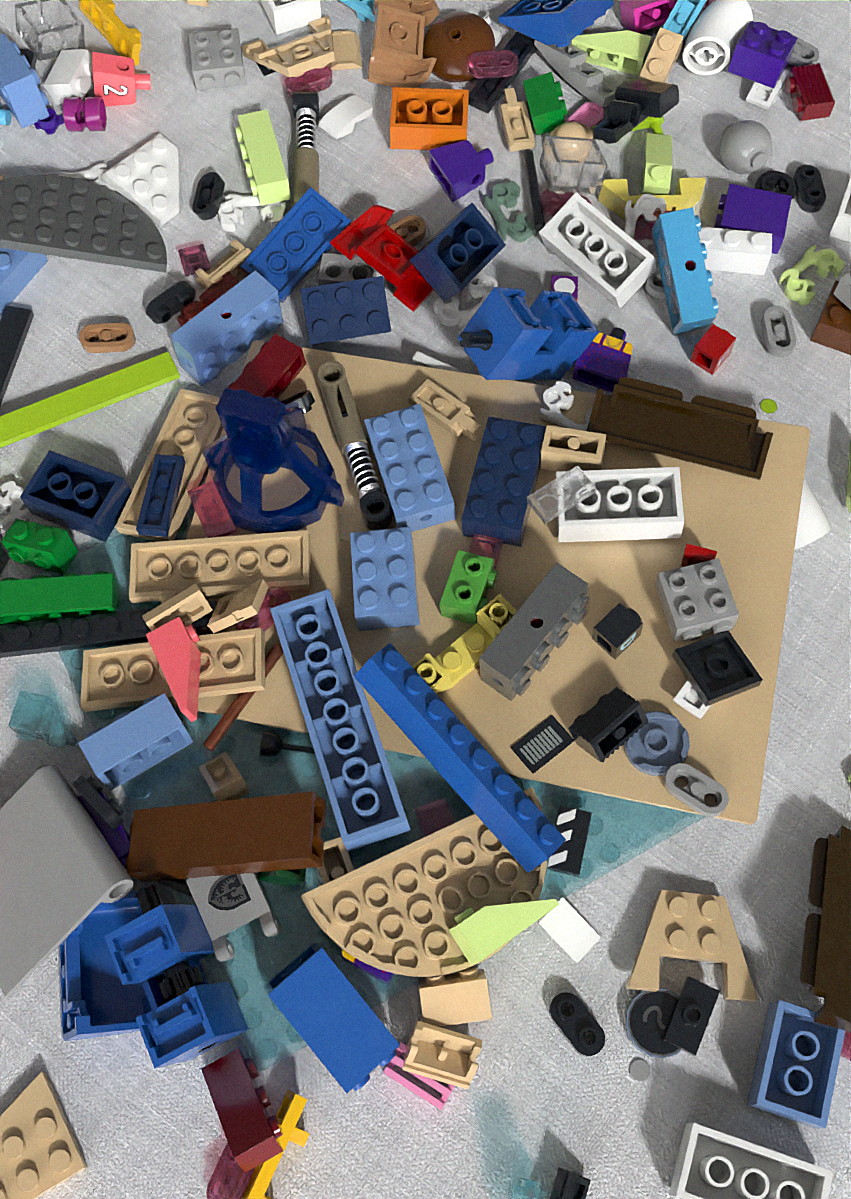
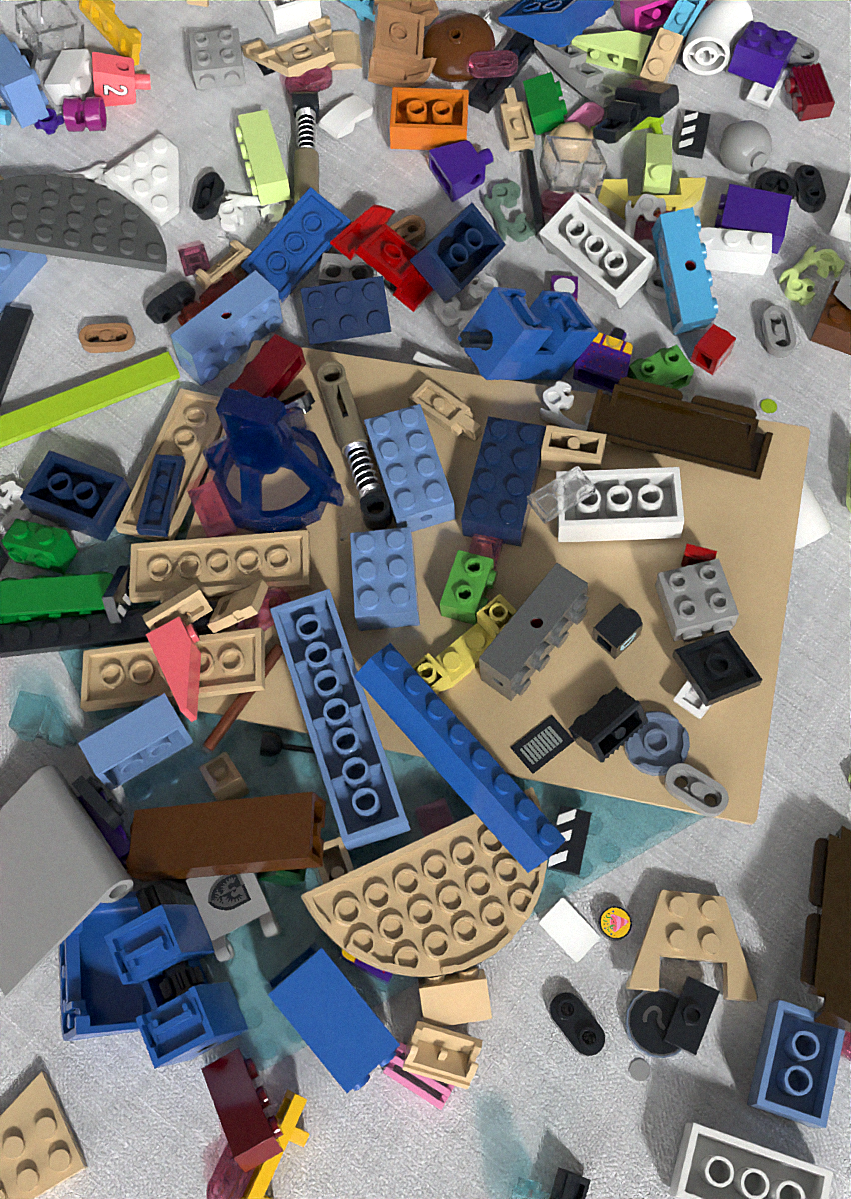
yellowish green slope [449,899,560,965] -> none
none -> black tile [102,565,131,623]
none -> tile [598,906,632,941]
none -> bright green brick [627,344,694,390]
none -> black tile [677,110,711,159]

